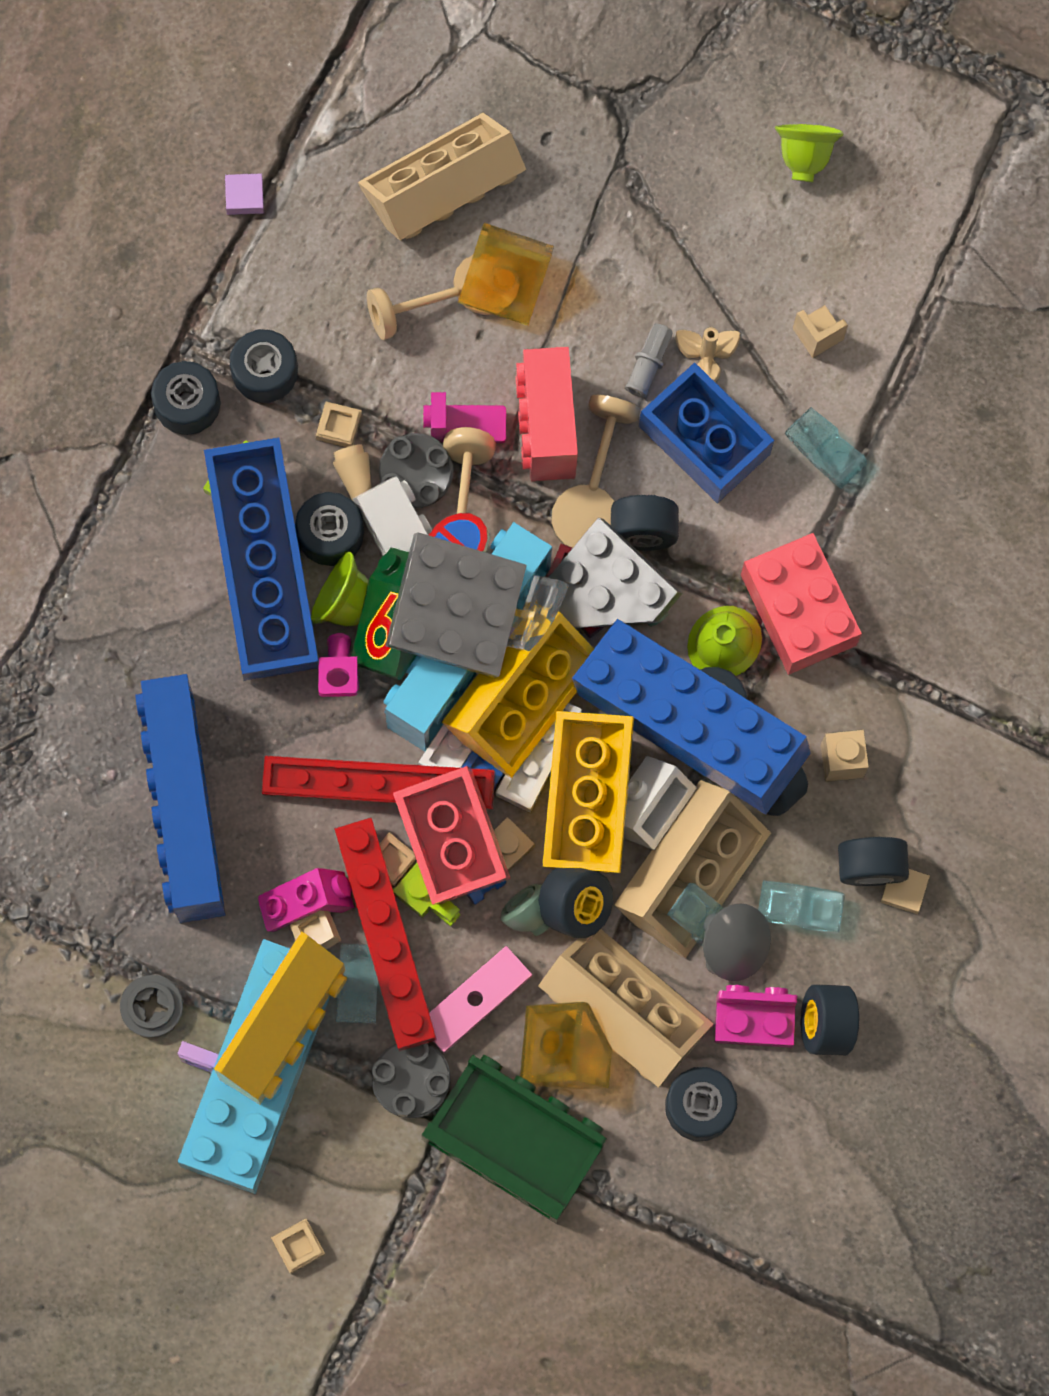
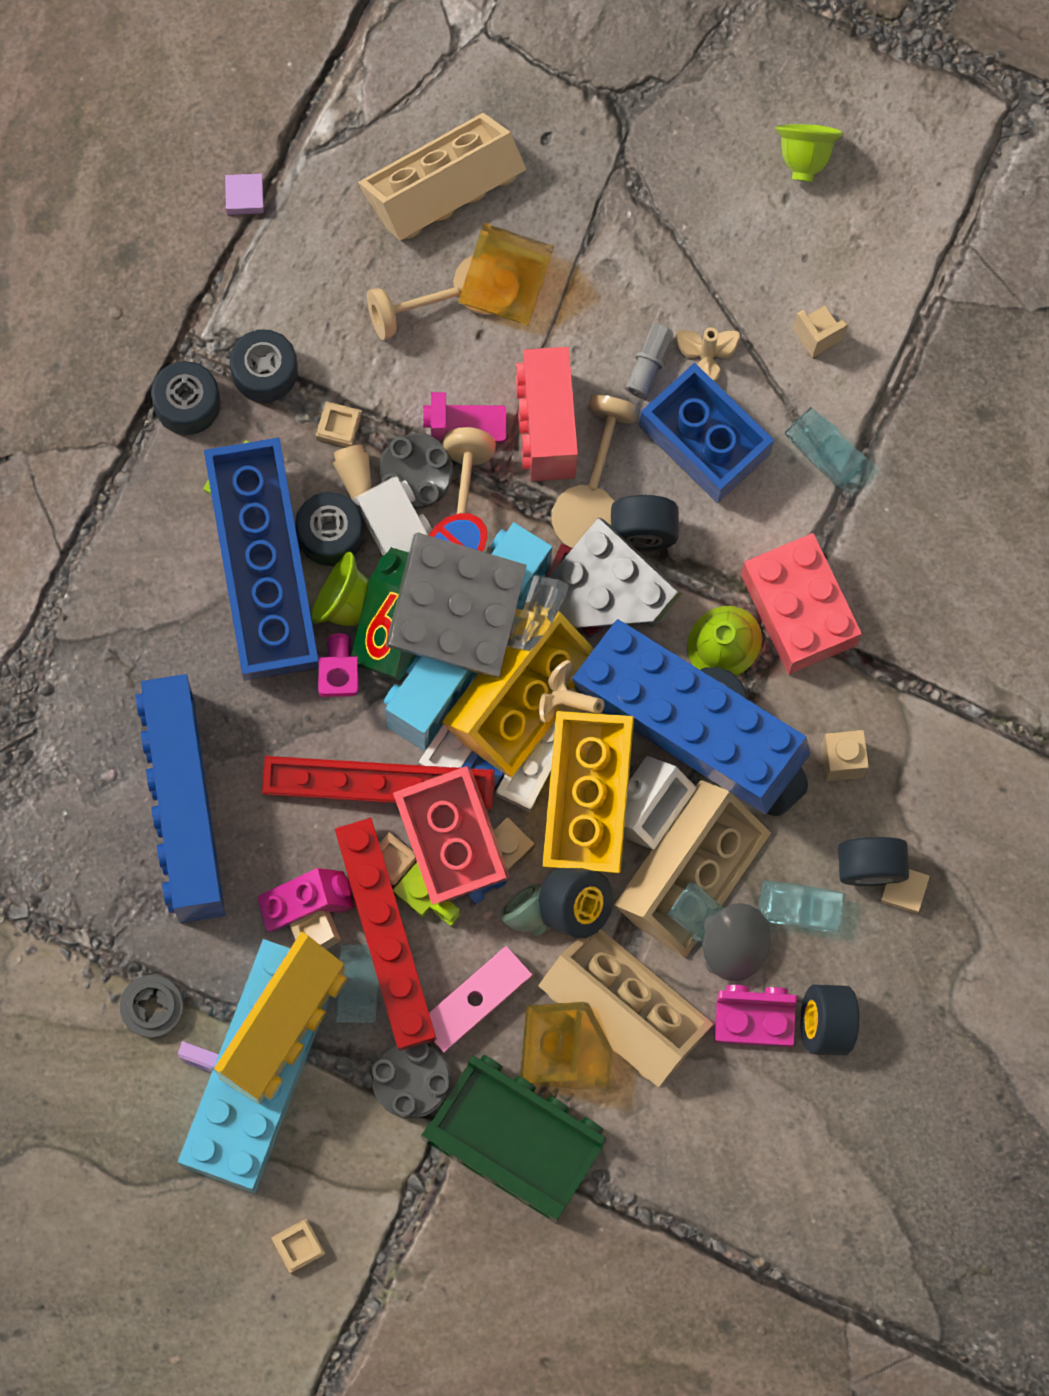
black wheel [665,1067,737,1141] -> none
none -> tan plant [539,660,604,723]

